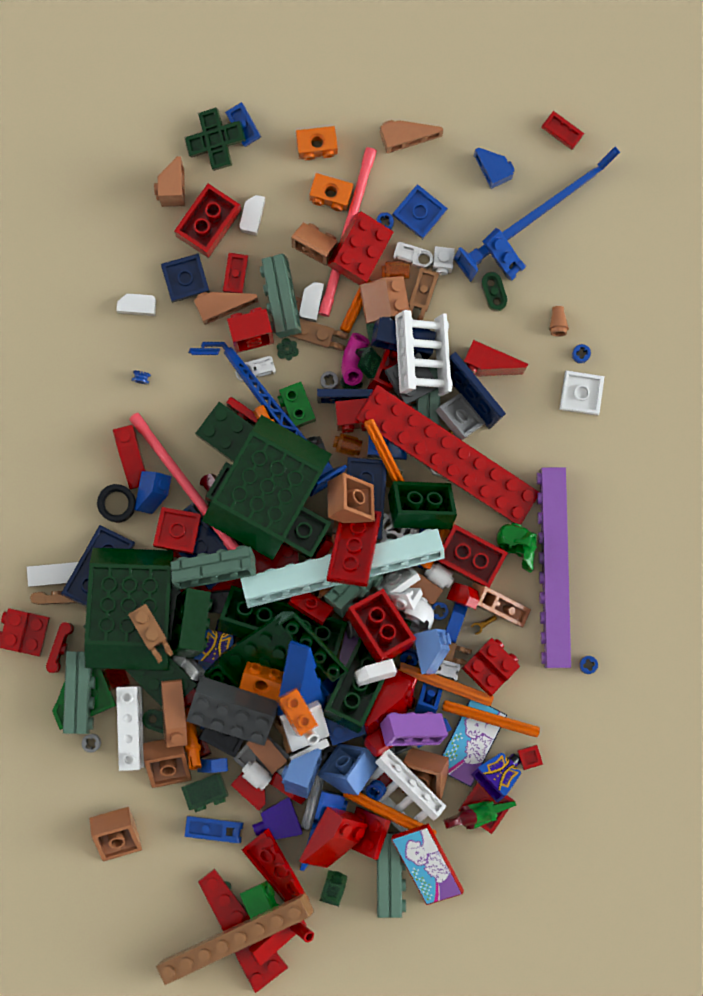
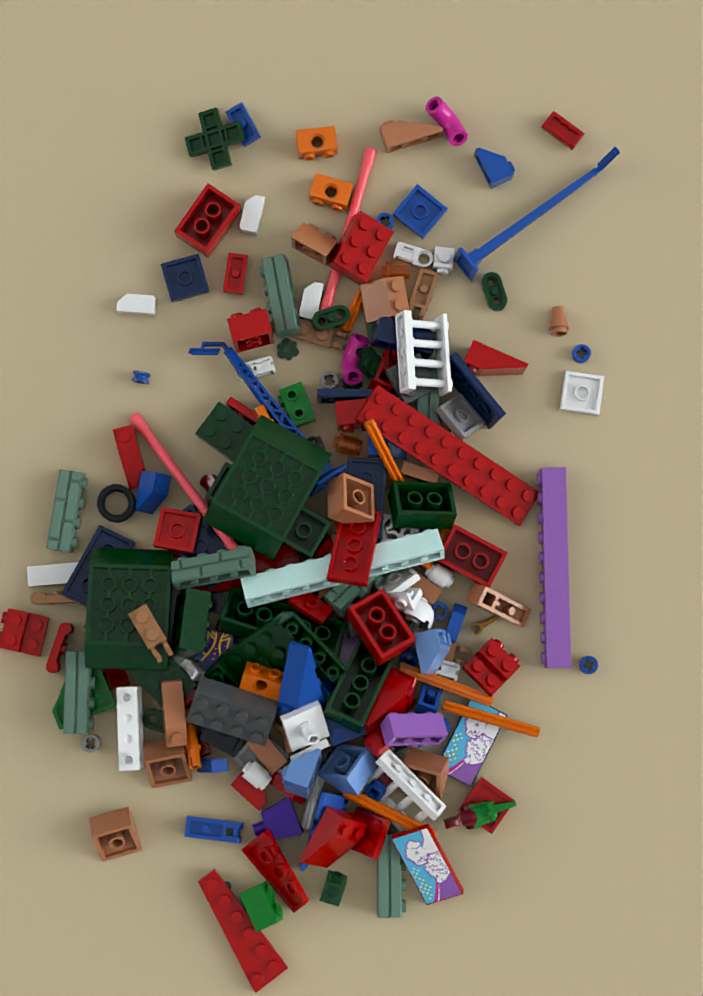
nougat slope [154,156,185,207] -> none
medium nougat brick [156,893,314,985] -> none
clear green brick [181,772,229,812] -> none
nougat slope [194,292,258,325] -> none
red piece [249,920,314,966] -> none
orange brick [276,689,318,736] -> none
white piece [354,659,397,687] -> none
red piece [446,582,479,610] -> none
torso [471,753,521,803] -> none
blue plate [482,228,526,281] -> none
green head [496,523,537,573] -> none
red plate [517,745,543,770] -> none
none -> sand green brick [46,469,88,553]
none -> dark green plate [311,305,350,332]
none -> nougat piece [400,461,439,483]
none -> dark pink cylinder [425,96,468,146]

